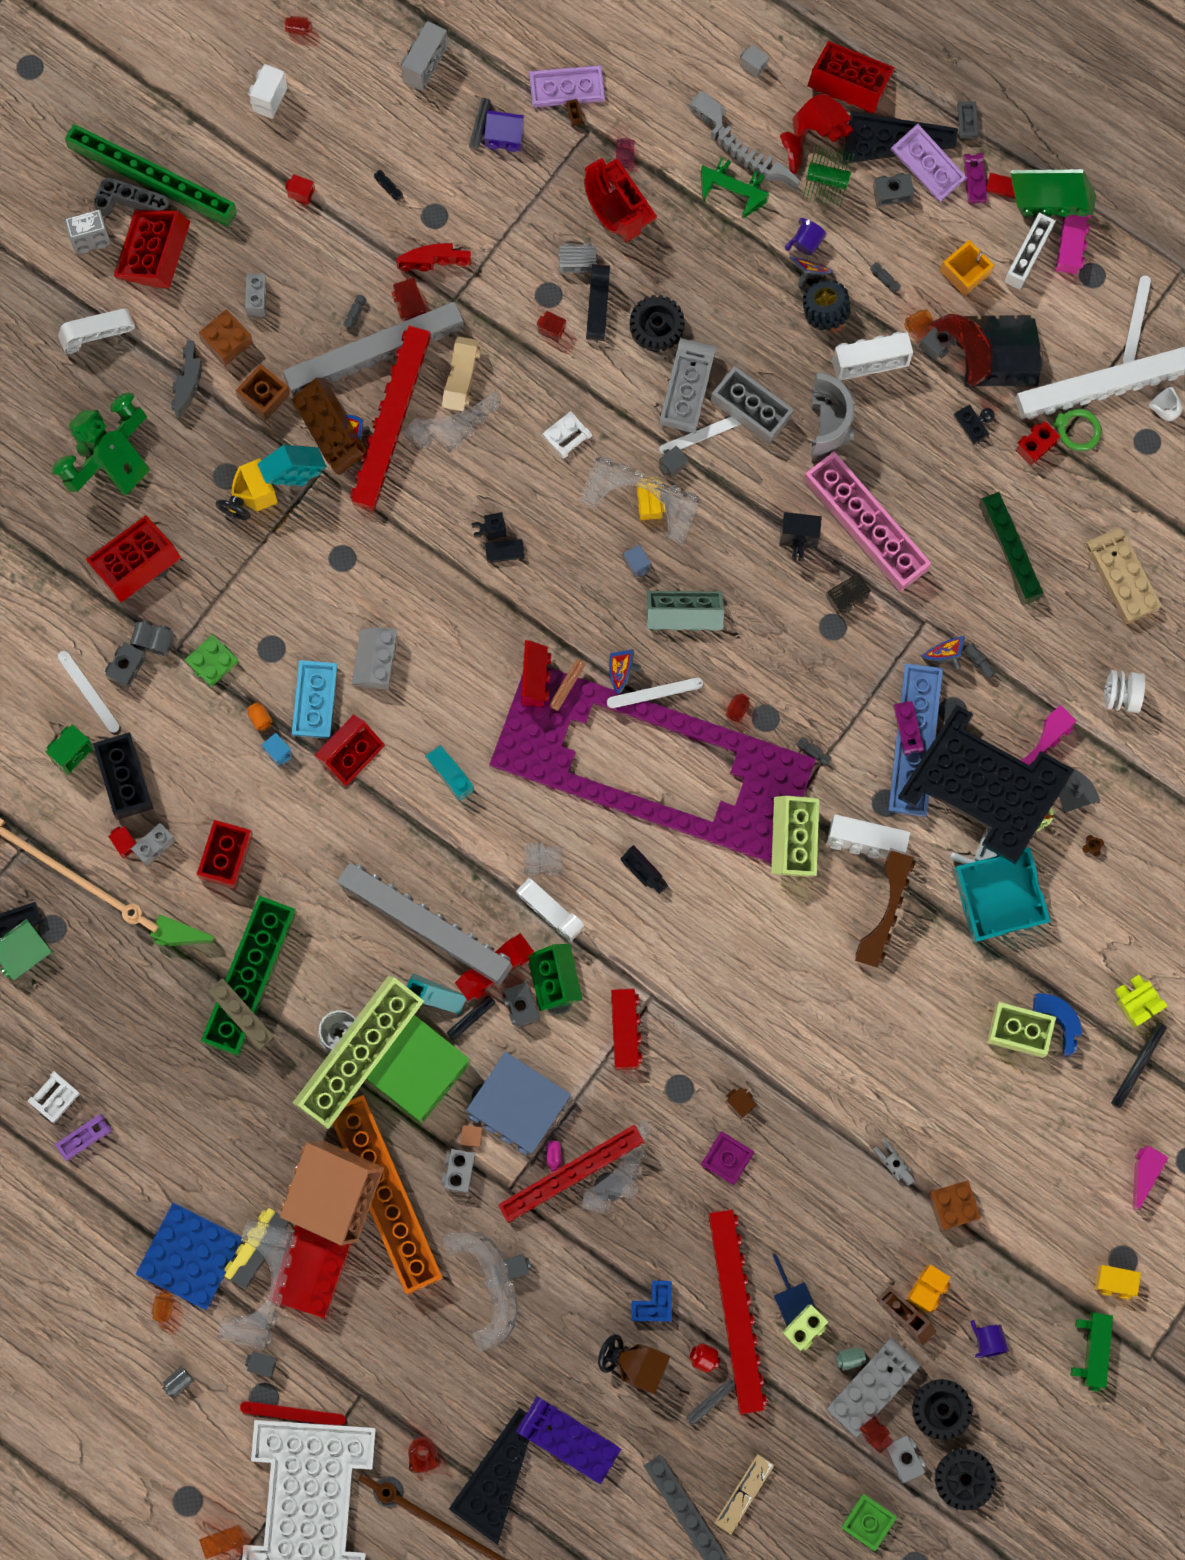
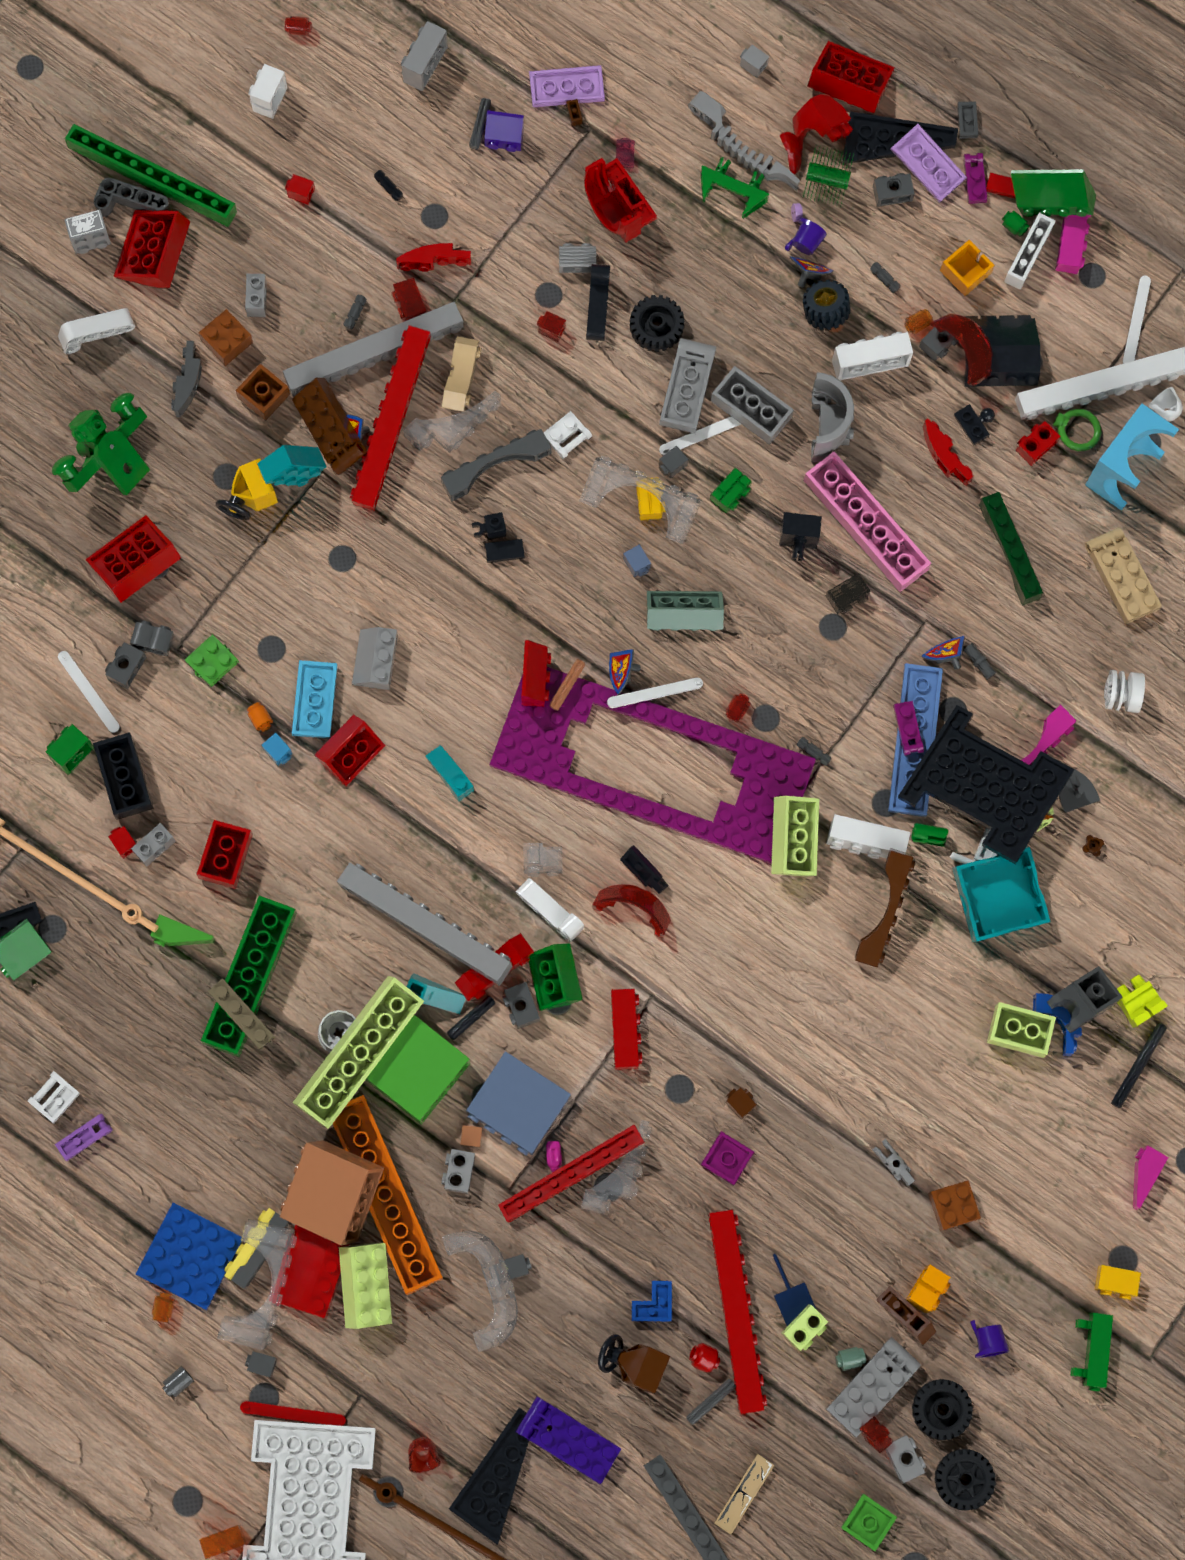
none -> yellowish green brick [339,1243,392,1329]
none -> dark grey arch [441,429,551,502]
none -> clear red windscreen [592,884,671,939]
none -> green brick [710,468,752,513]
none -> lavender tile [791,203,803,222]
none -> green arm [911,823,949,847]
none -> red slope [923,418,974,486]
none -> green brick [1002,211,1030,237]
none -> dark grey brick [1047,966,1123,1033]
none -> medium azure piece [1085,403,1179,511]

